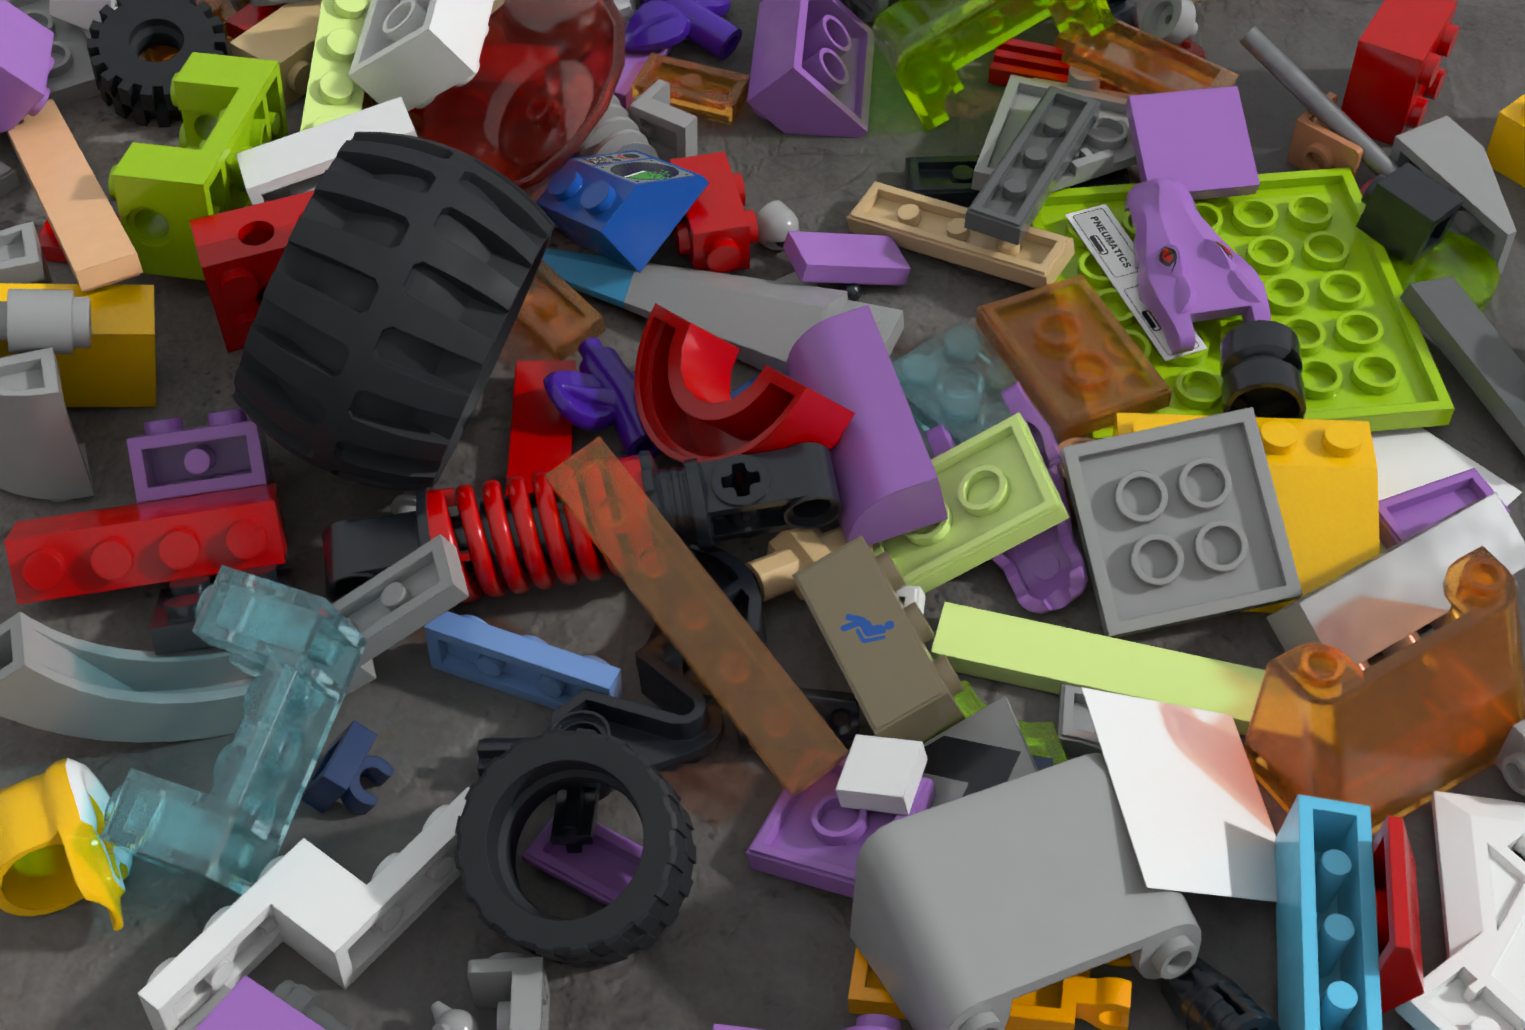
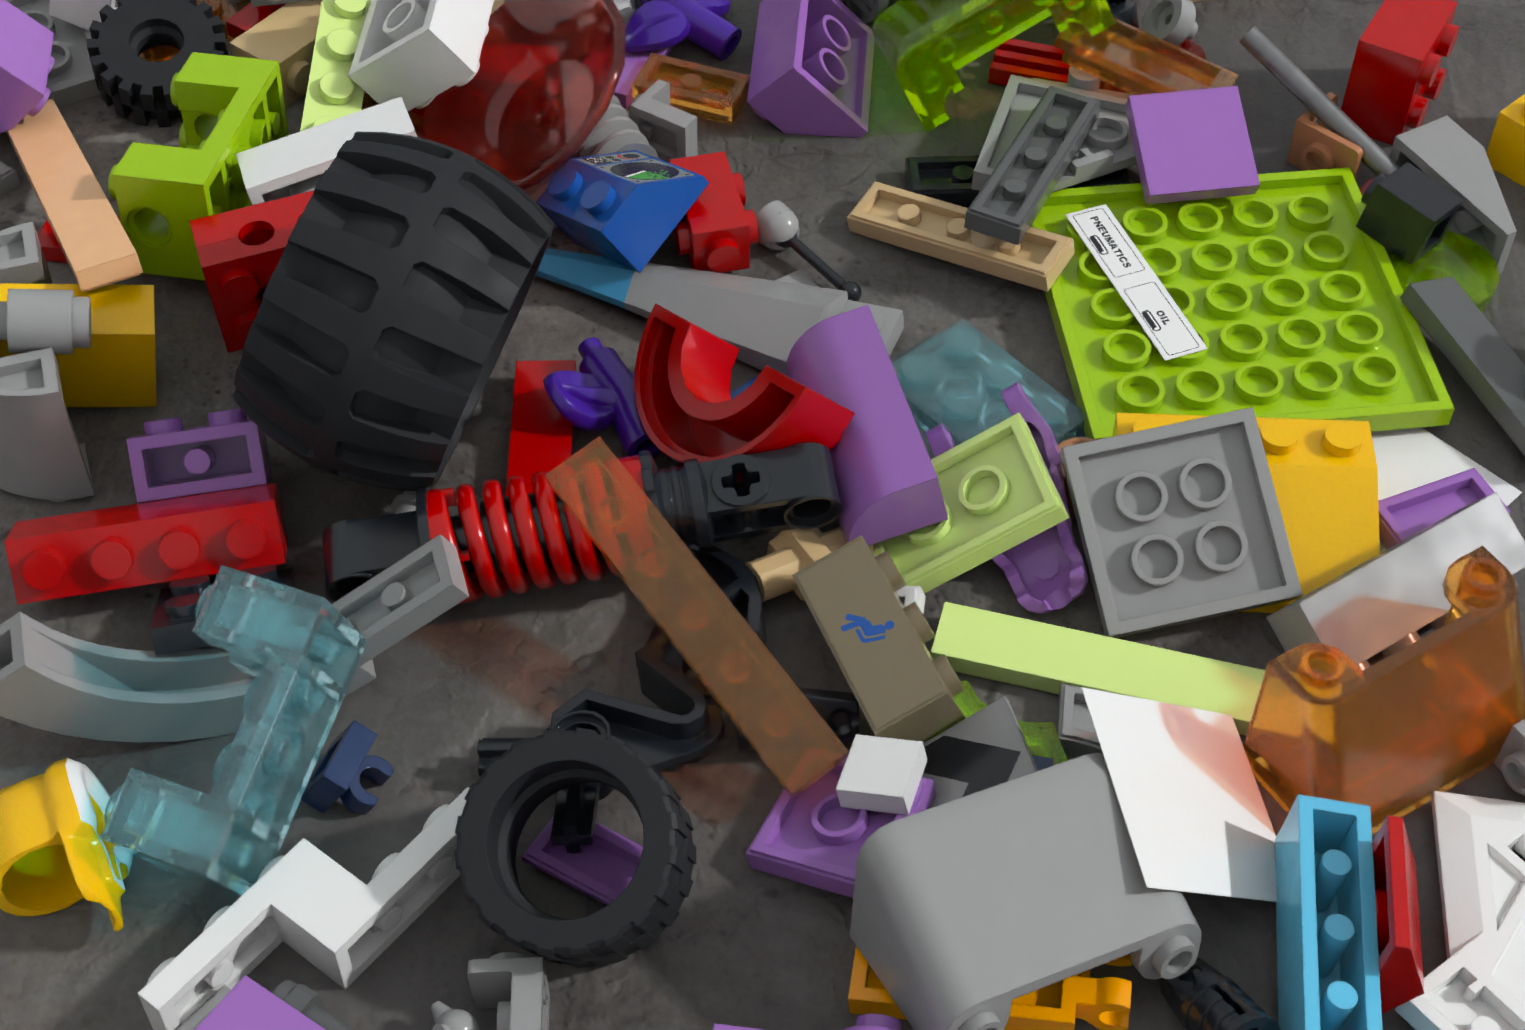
medium blue plate [424,611,623,710] -> none
clear orange plate [516,260,606,360] -> none
medium lavender tile [783,231,911,286] -> none
clear orange tile [976,274,1172,442] -> none
medium lavender animal [1124,178,1271,354] -> none
black wheel [1219,320,1306,419] -> none

